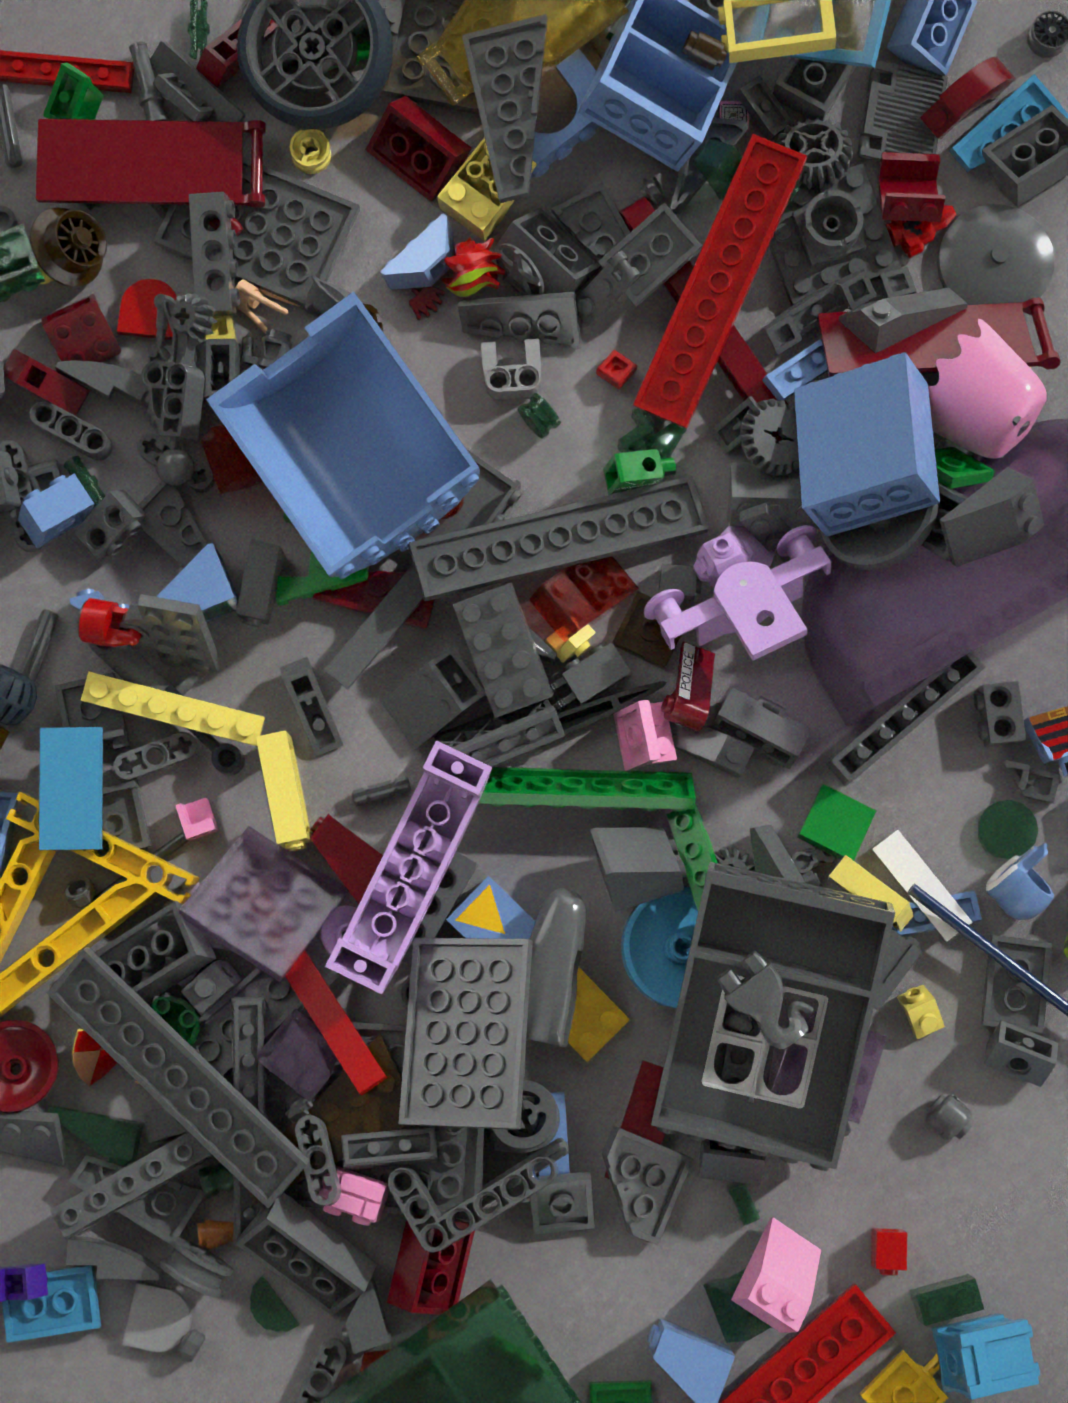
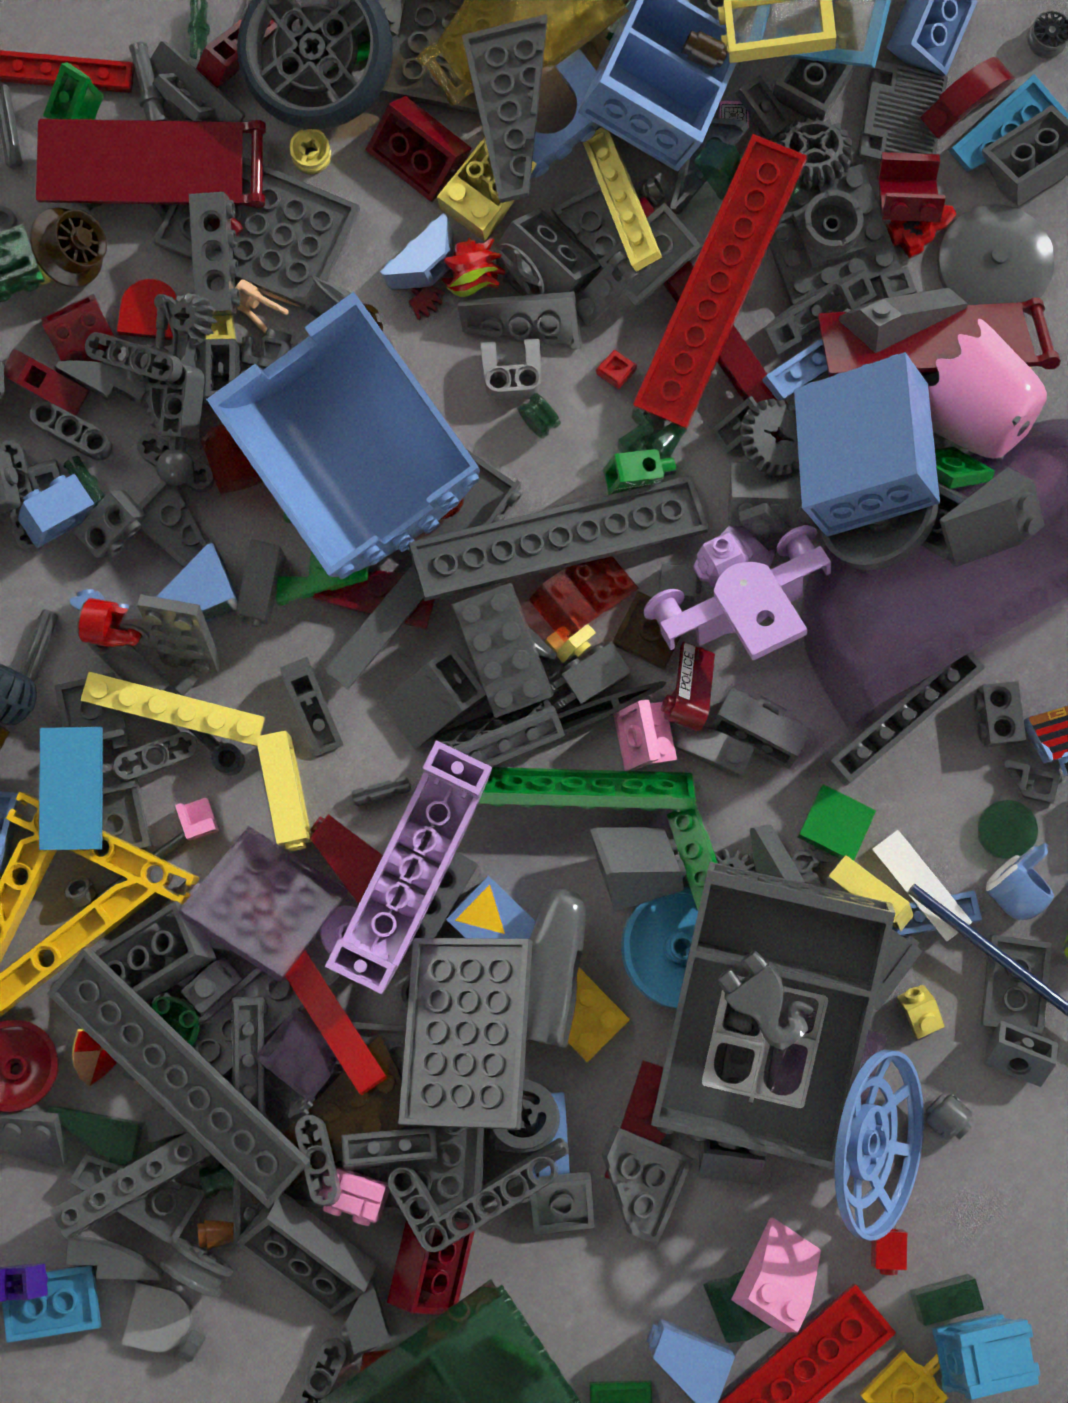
clear green tile [250,1275,300,1332] -> none
clear green pin [728,1183,761,1226] -> none
none -> dark grey beam [85,332,183,383]
none -> light yellow plate [583,127,662,272]
none -> medium blue dish [835,1050,924,1241]

